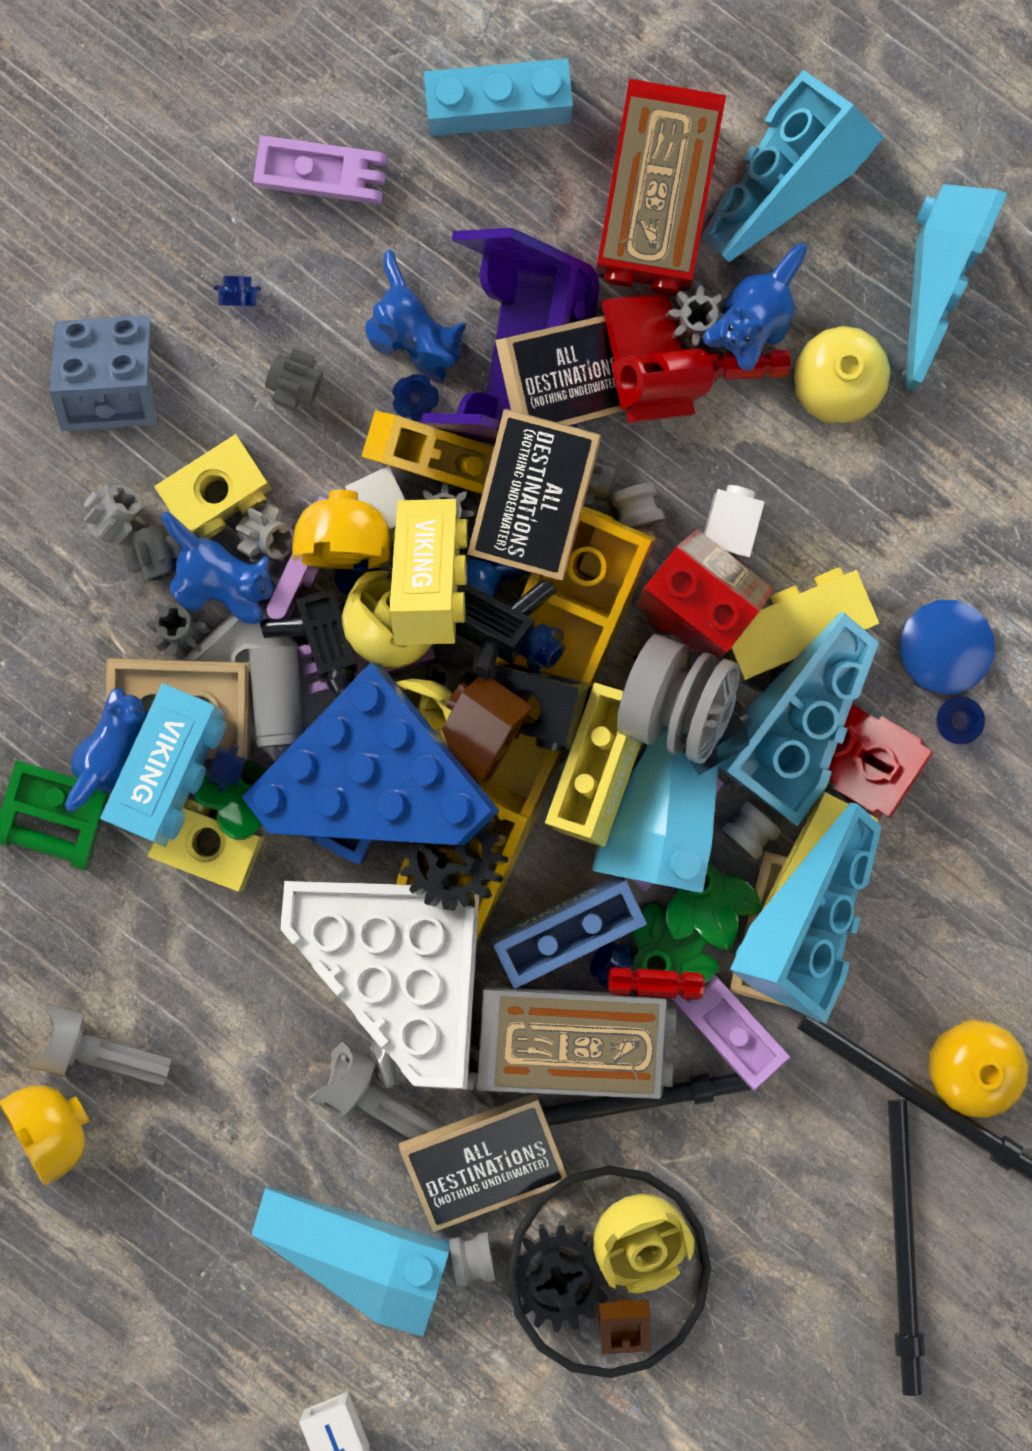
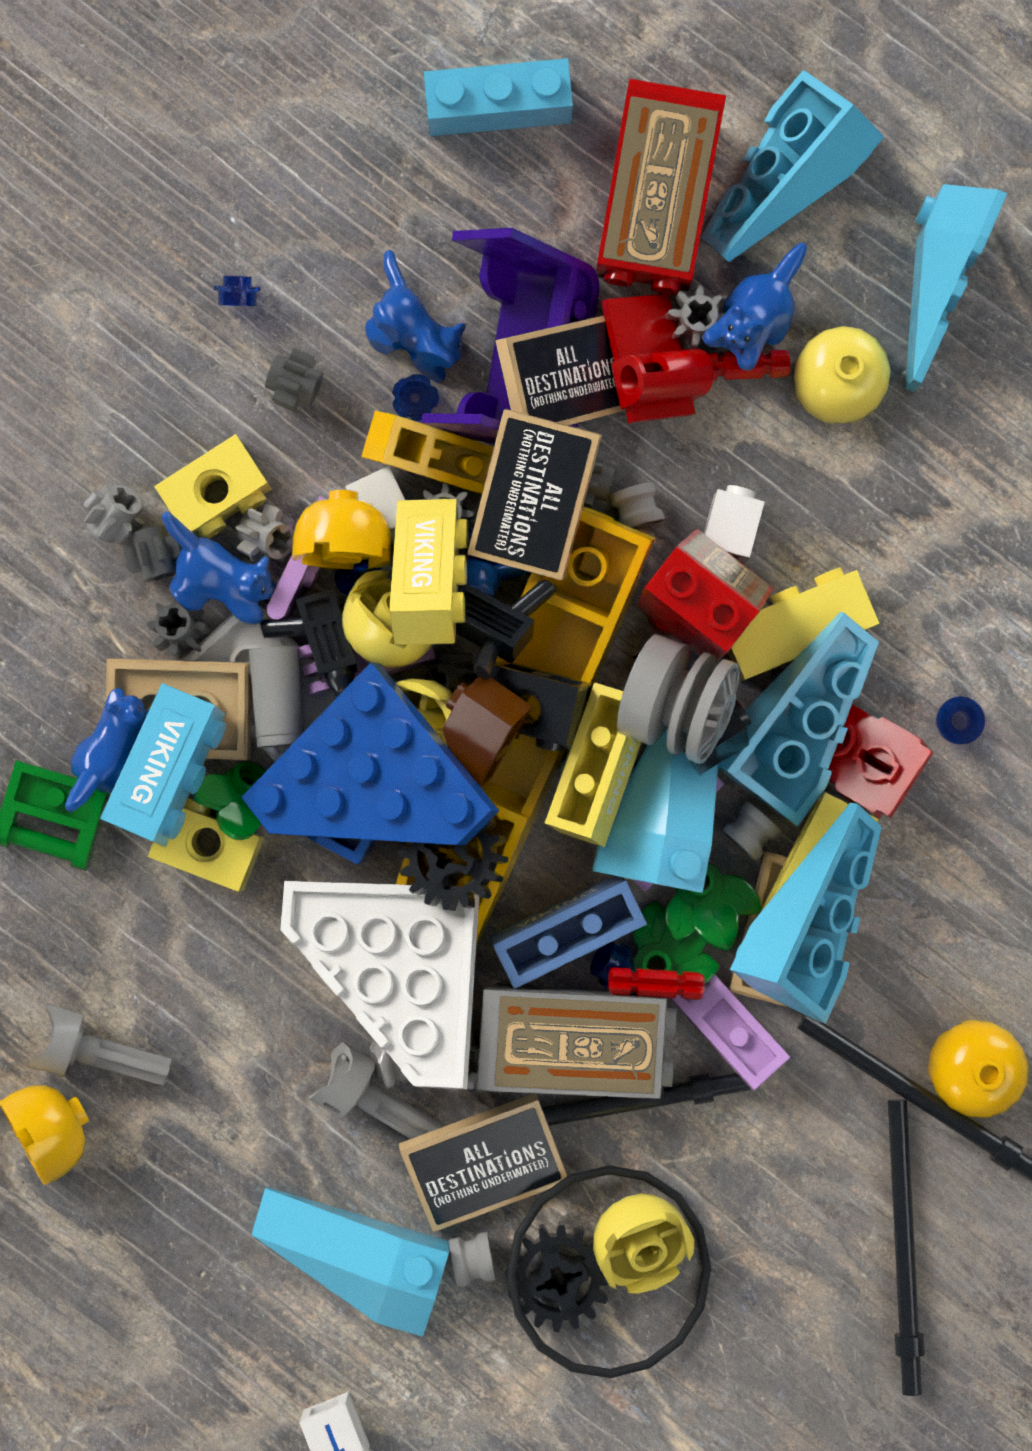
sand blue bracket [49,315,157,431] -> none
clear blue plate [208,745,246,793] -> none
lavender hinge [253,135,388,204] -> none
clear blue plate [520,623,565,671] -> none
reddish brown bracket [598,1299,651,1354] -> none
blue dish [900,600,995,694] -> none

